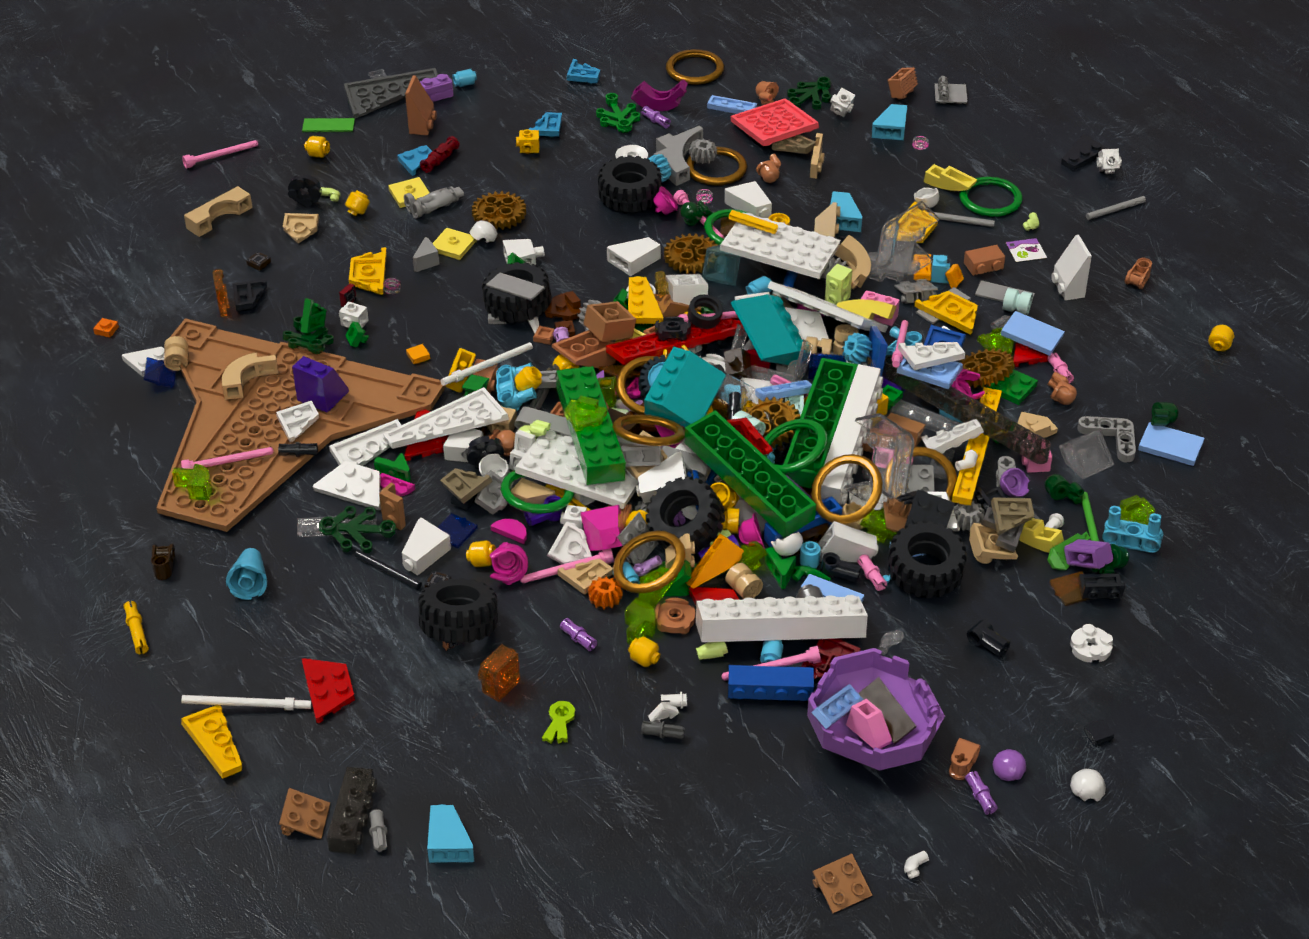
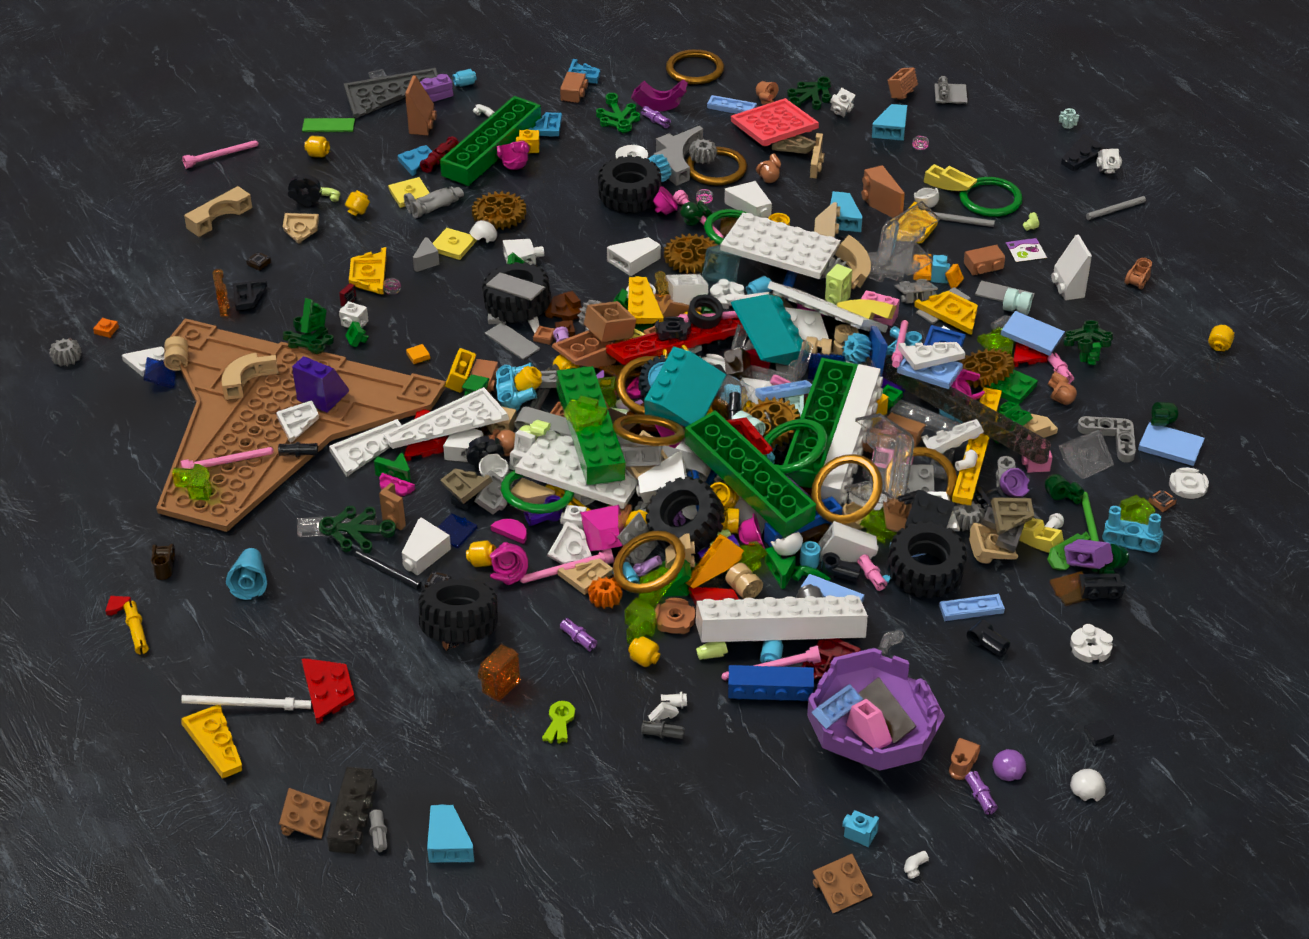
white wing [313,461,381,511] -> none
white bar [440,342,533,386] -> none
yellow axle [729,210,778,234] -> none
none -> light grey gear [49,338,82,367]
none -> red tile [105,596,131,615]
none -> green brick [440,96,541,186]
none -> white arm [473,104,495,117]
none -> light grey piece [485,322,540,360]
none -> dark pink helmet [497,141,530,170]
none -> nougat brick [560,72,588,103]
none -> white plate [710,279,744,309]
none -> medium azure brick [842,810,879,847]
none -> nougat slope [861,165,905,220]
none -> light blue tile [939,594,1005,621]
none -> green slope [997,401,1033,429]
none -> light aqua gear [1059,109,1079,129]
none -> dark green plant [1063,320,1113,353]
none -> green tile [1079,342,1101,365]
none -> tile [1148,489,1177,512]
none -> white tile [1169,467,1209,499]

